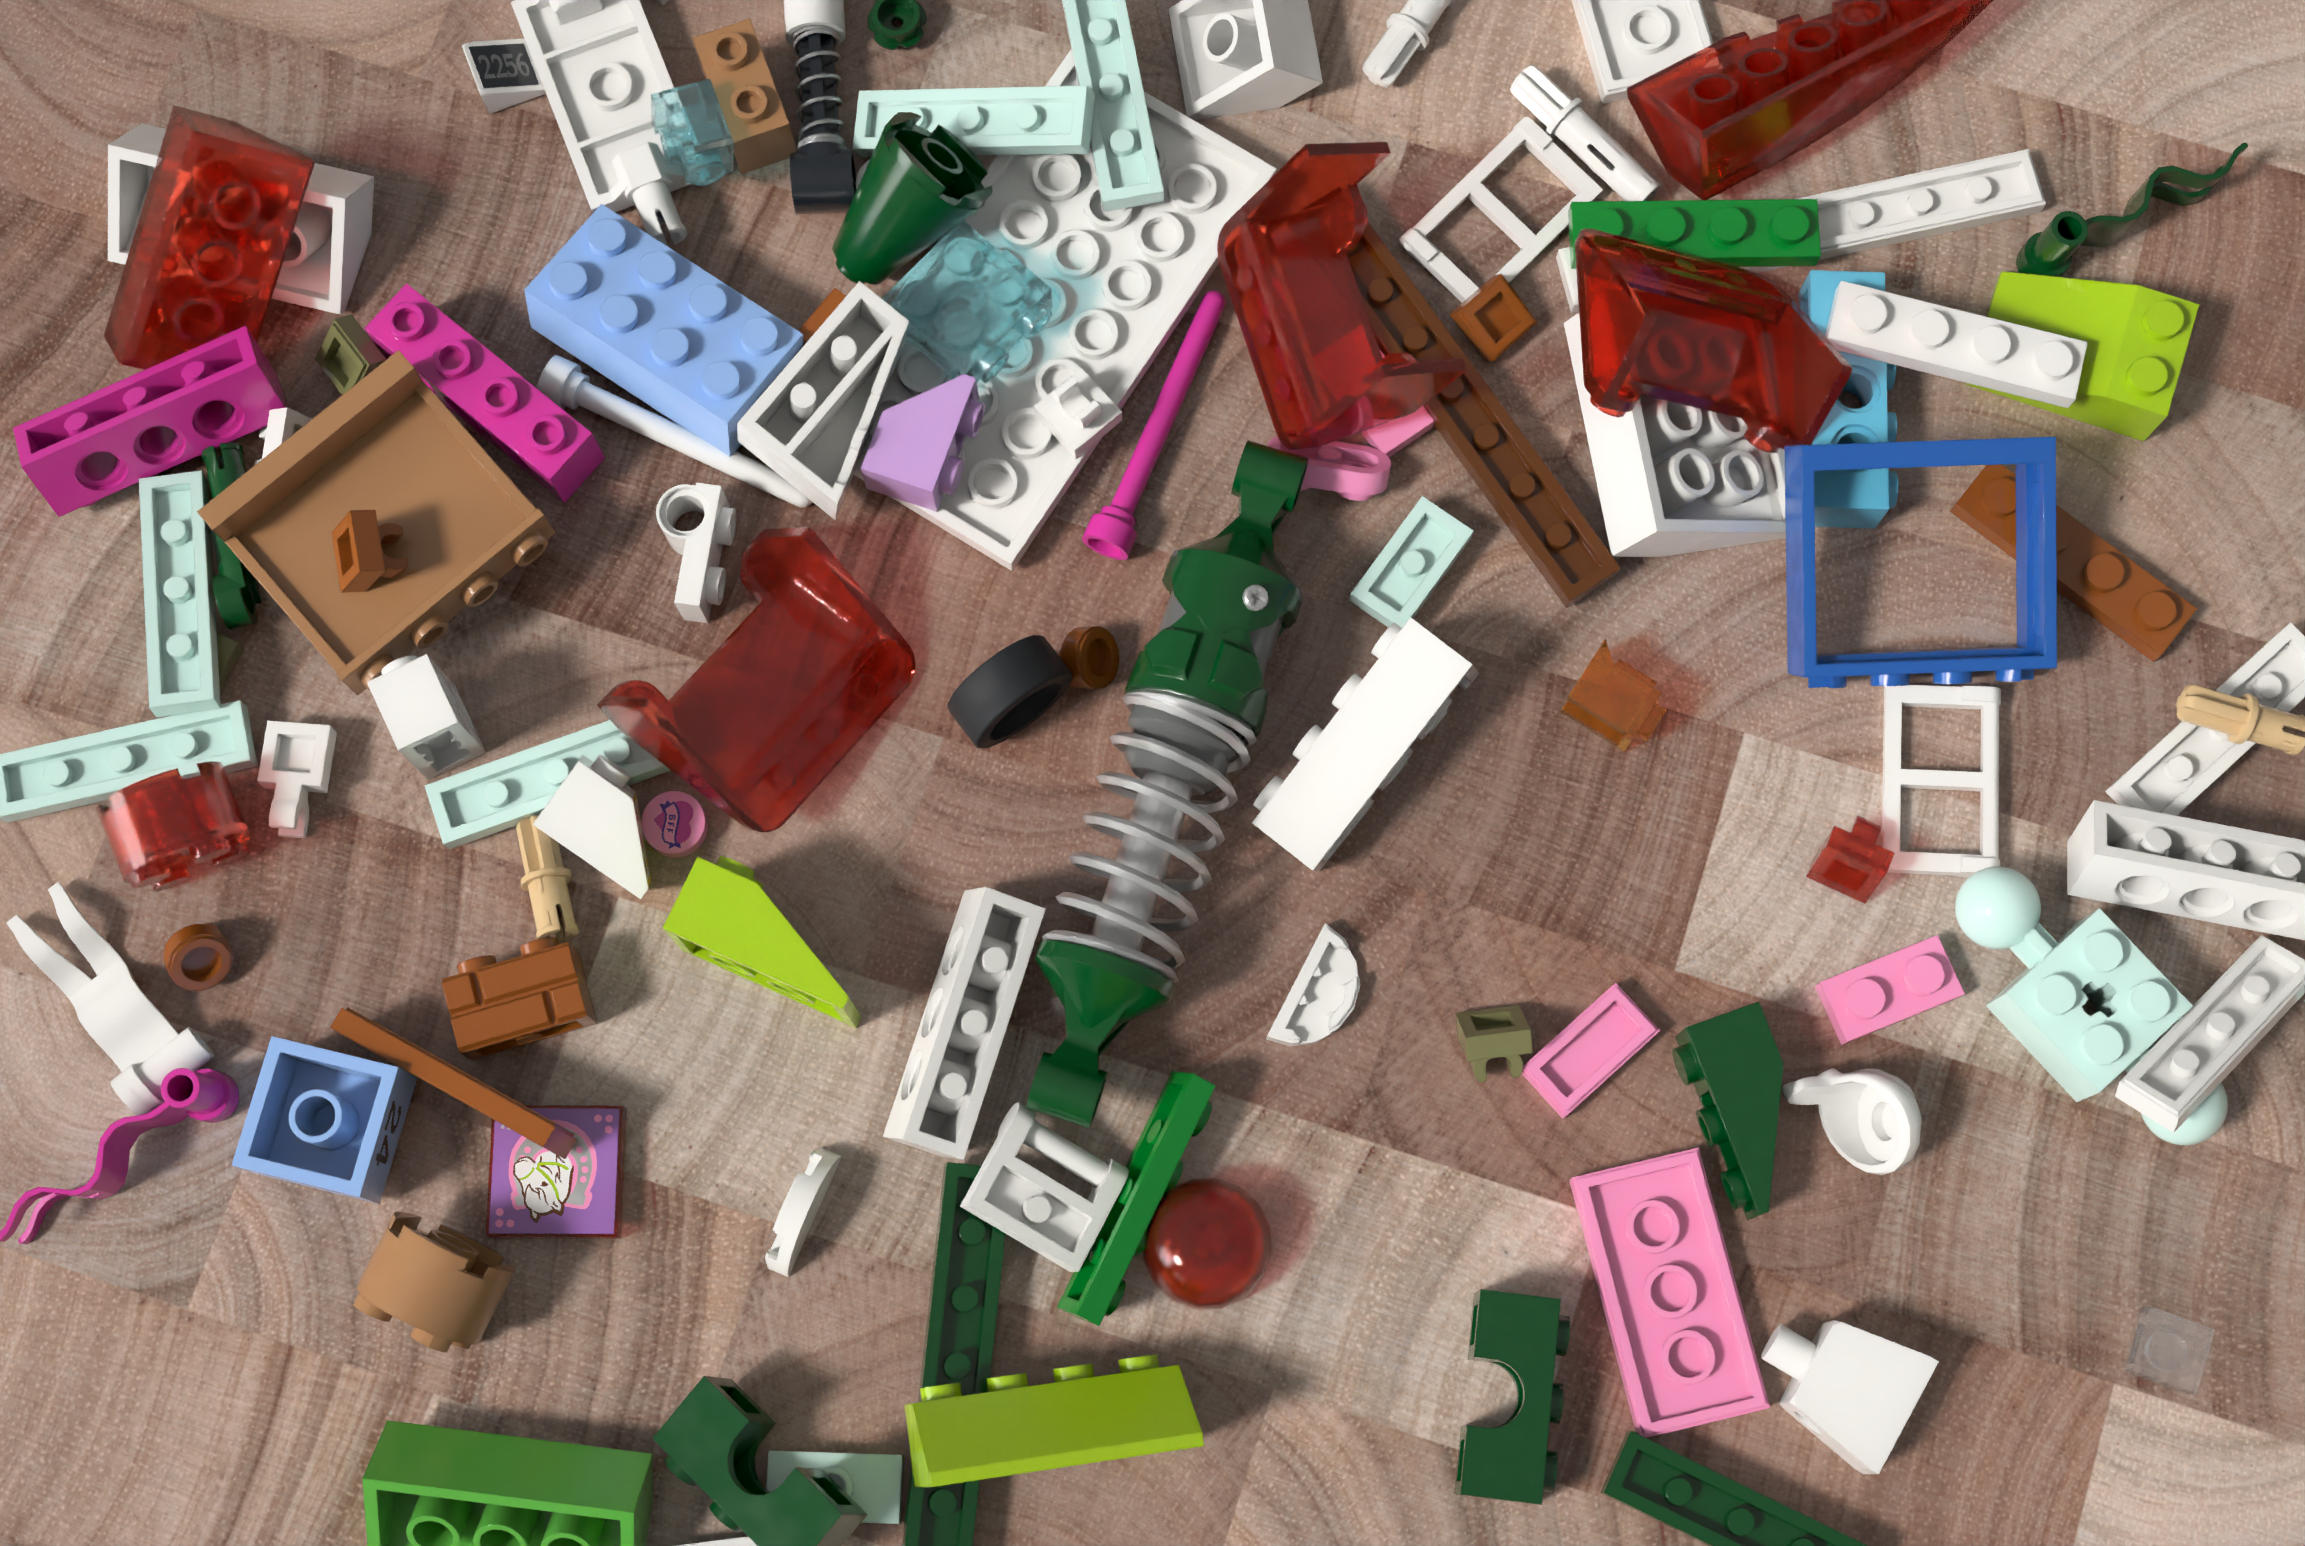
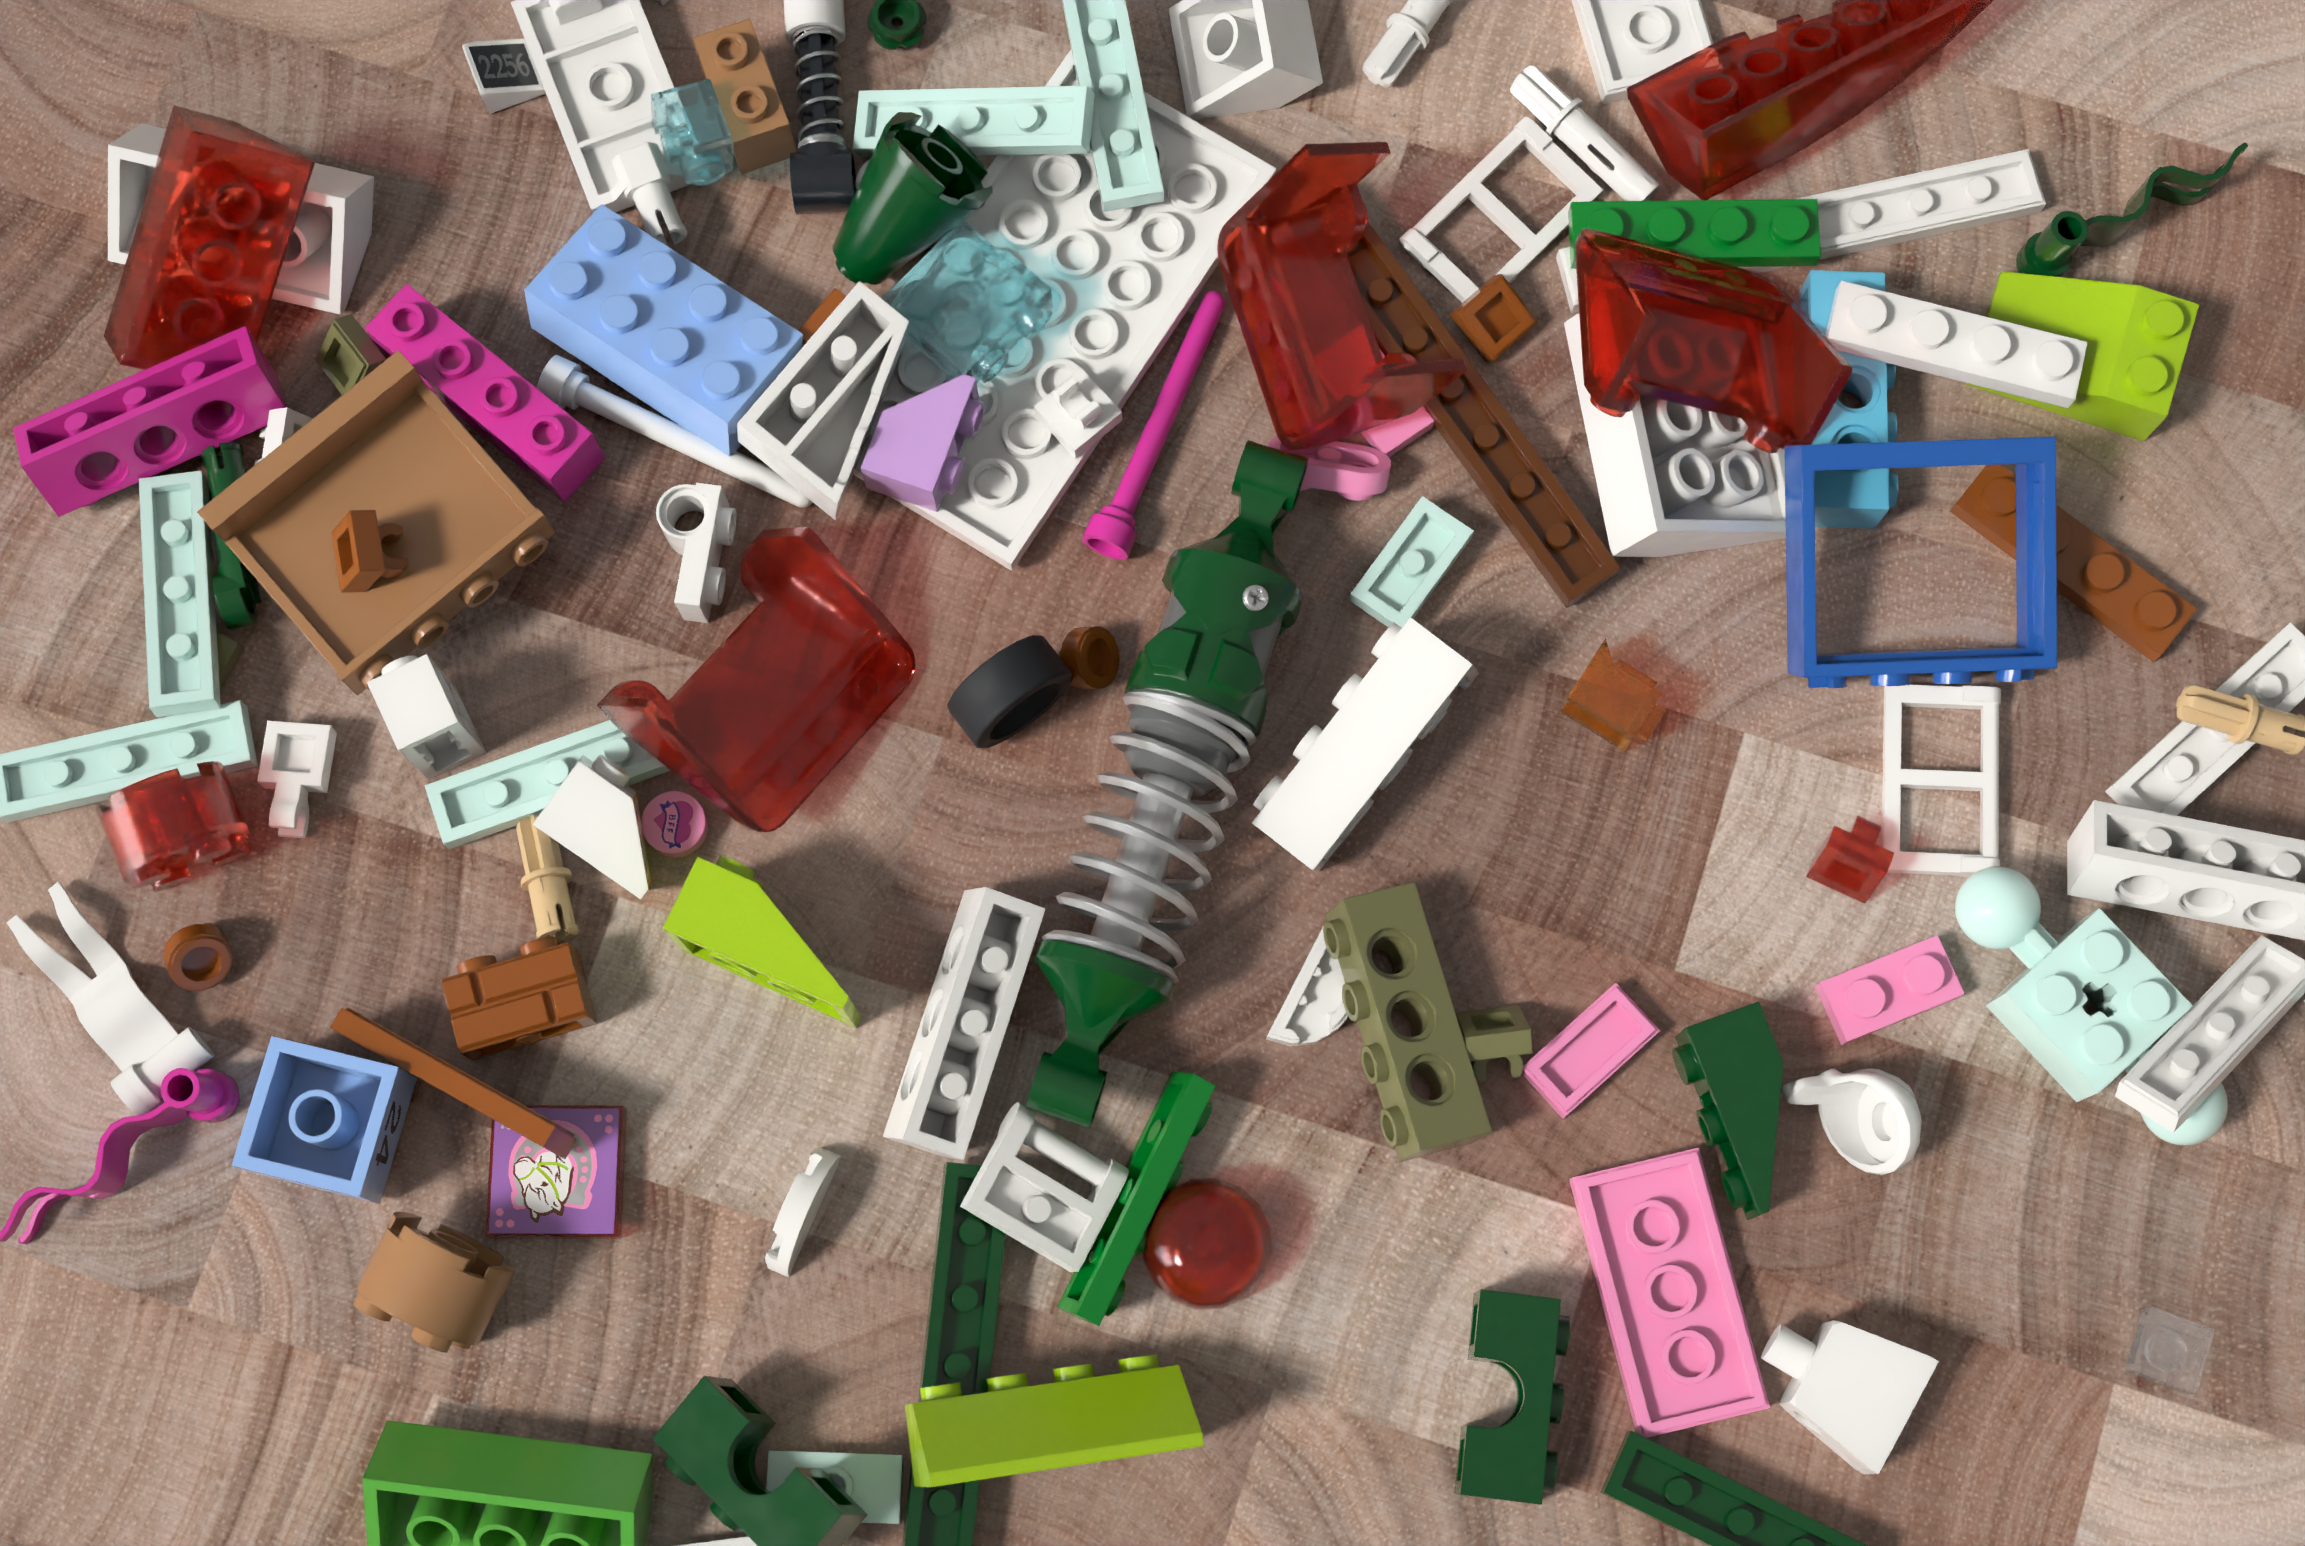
none -> olive brick [1323,882,1492,1162]

